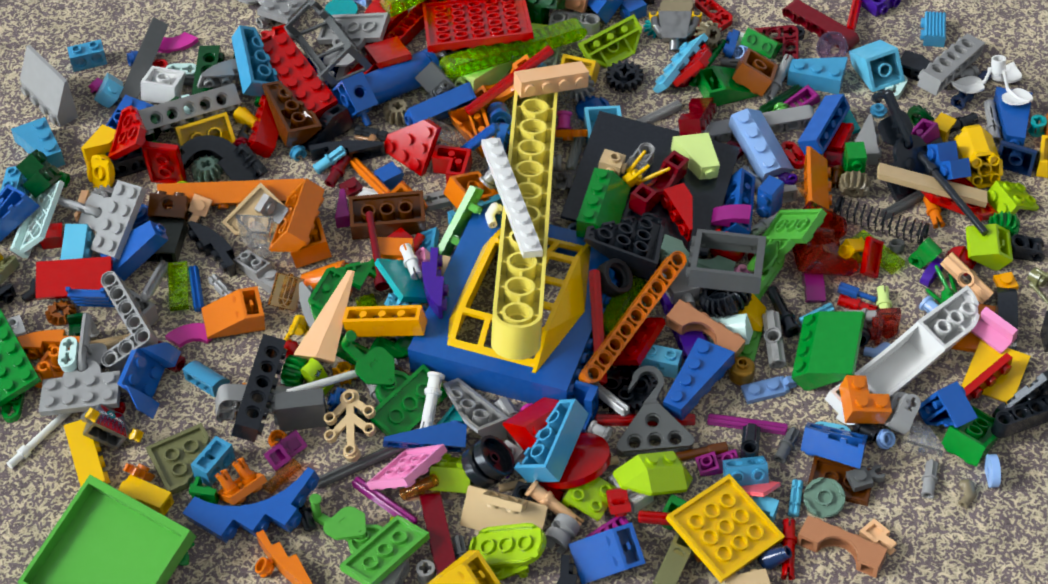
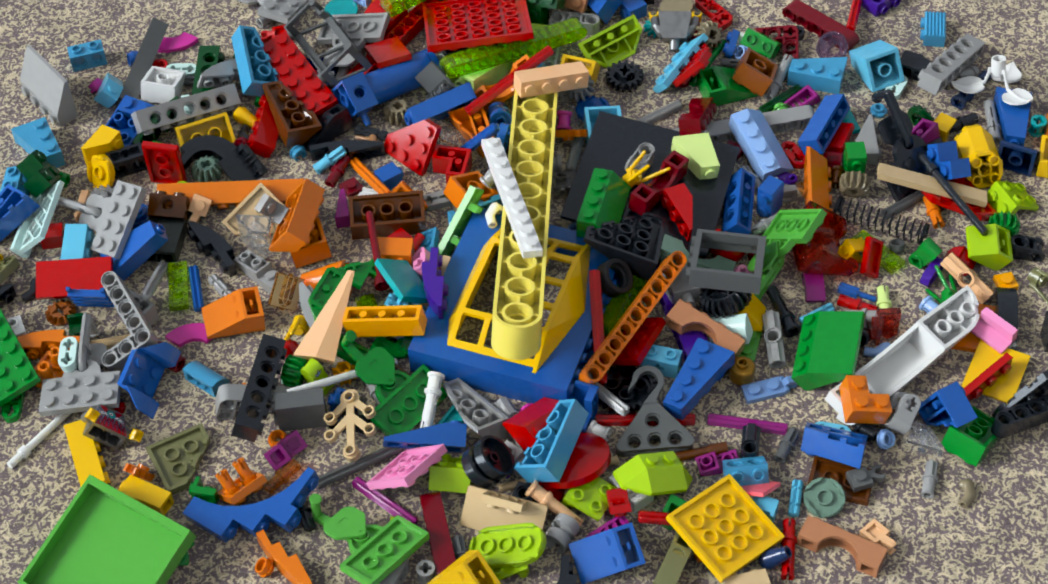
red plate [108,105,147,160] -> none
dark azure brick [191,436,235,487] -> none
white pin [399,243,422,280] -> none
clear orange pin [399,474,439,501] -> none
tan brick [598,149,628,177] -> none
magenta slope [711,204,751,227] -> none
light blue piece [984,454,1001,488] -> none

